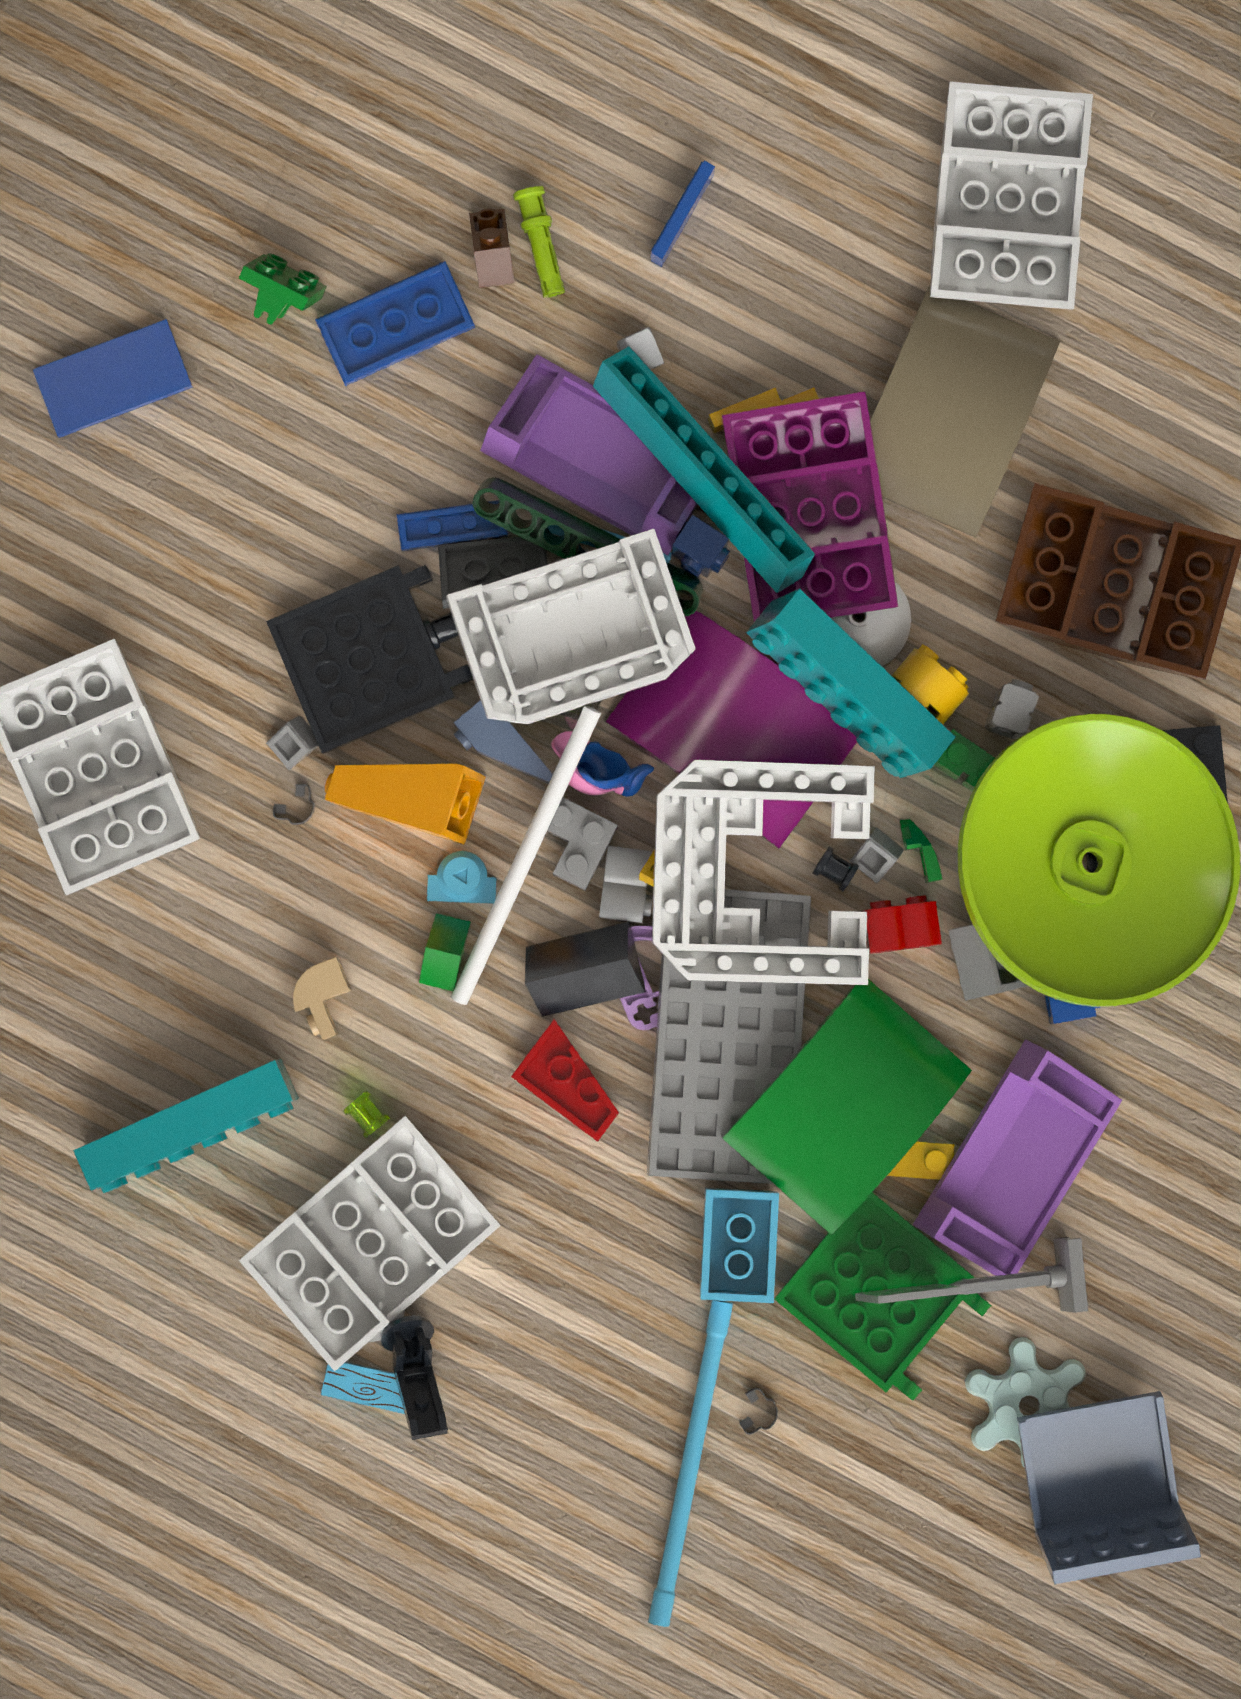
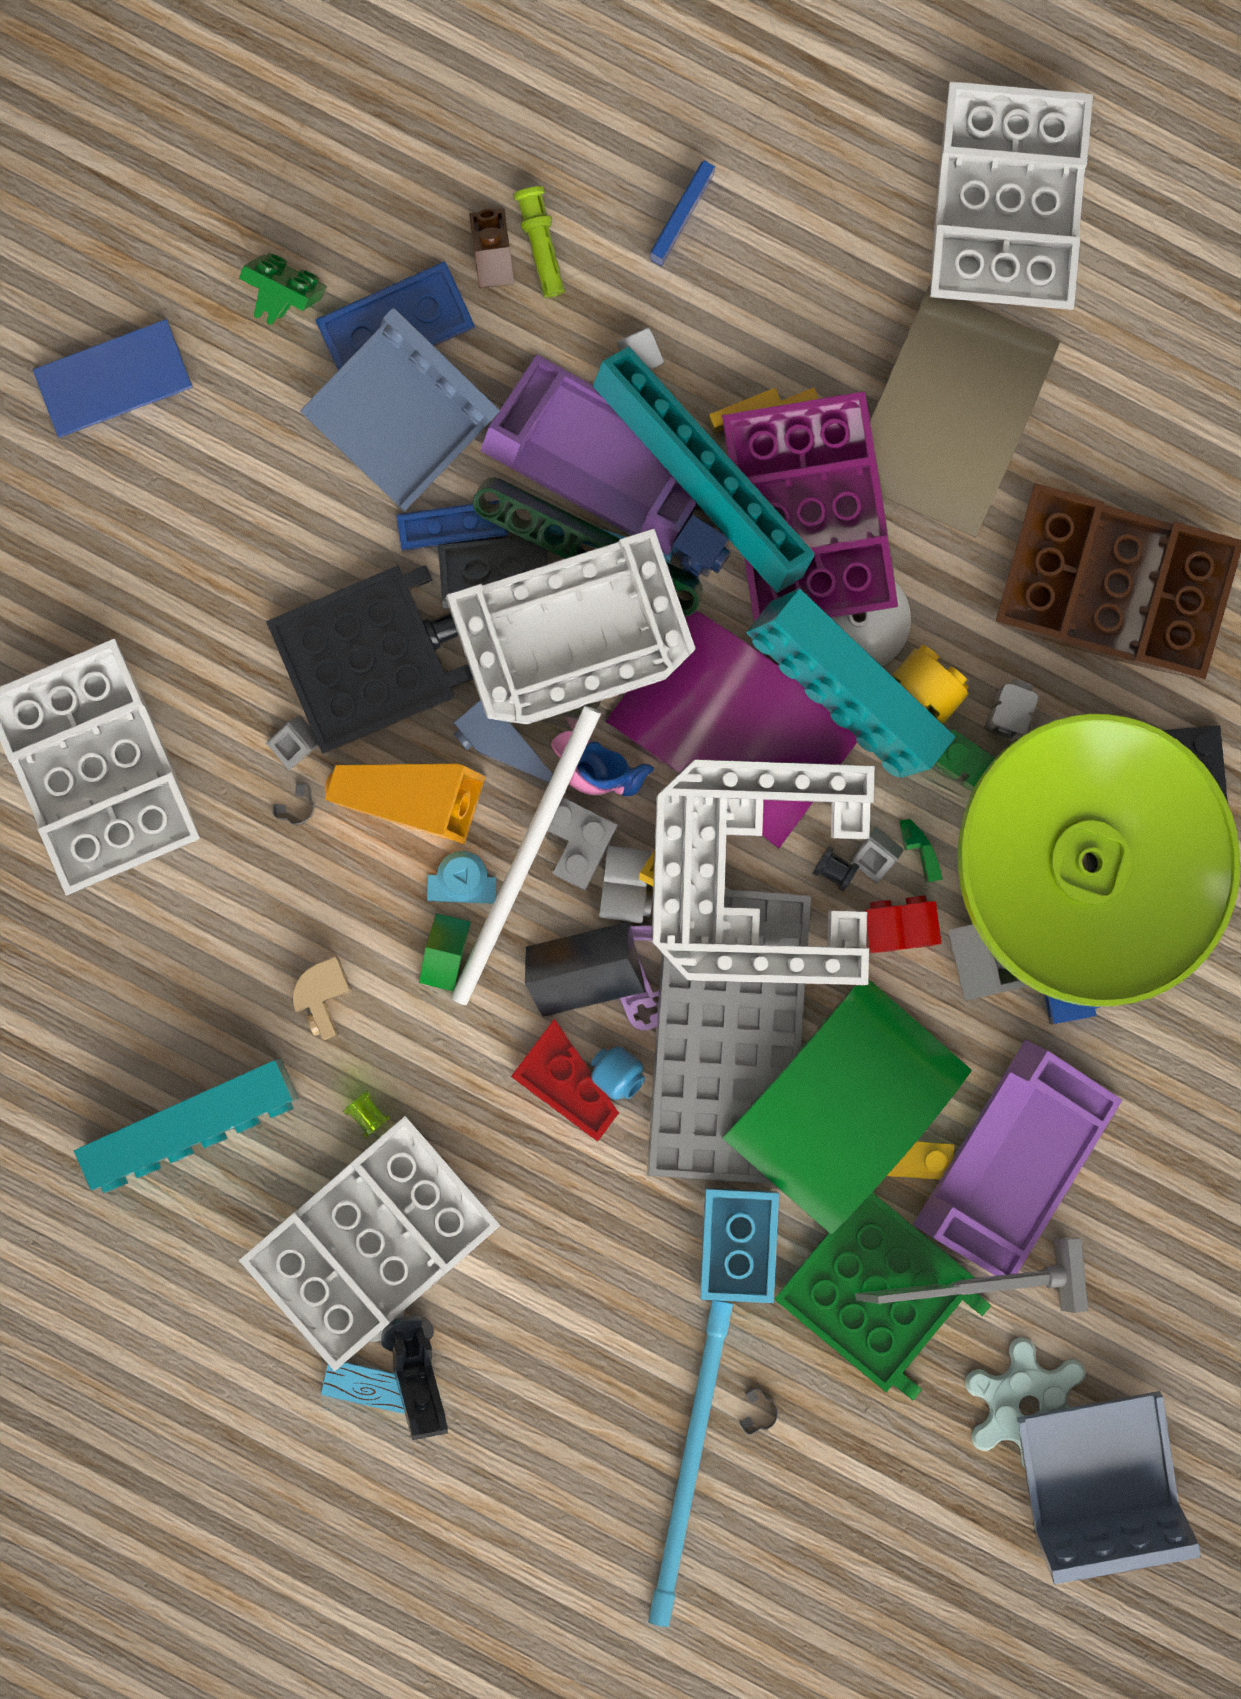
none -> sand blue bracket [300,307,500,512]
none -> dark azure head [591,1046,645,1100]

